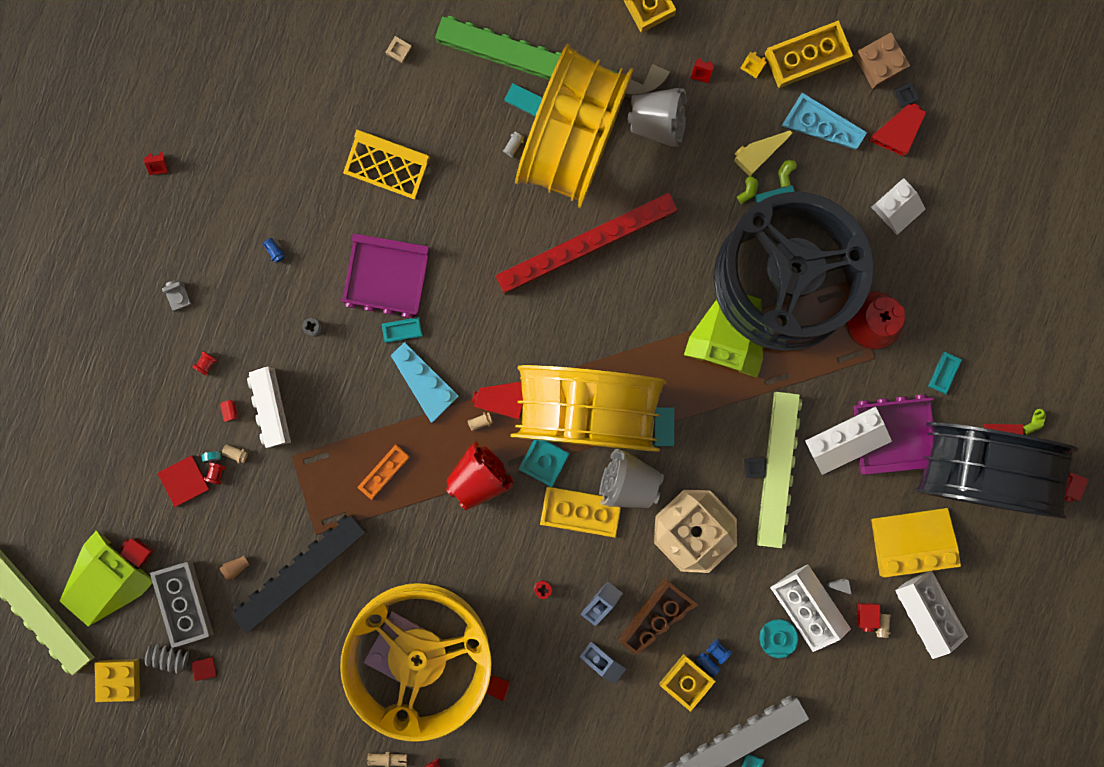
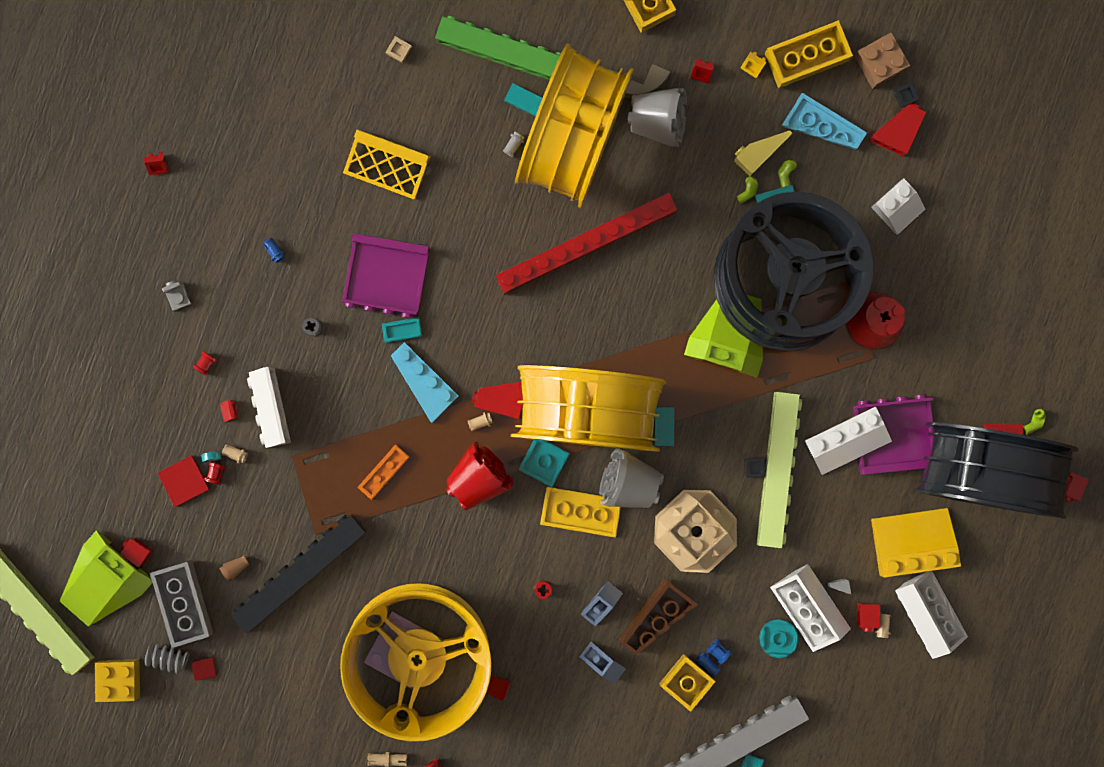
teal tile [928,352,962,395] -> none

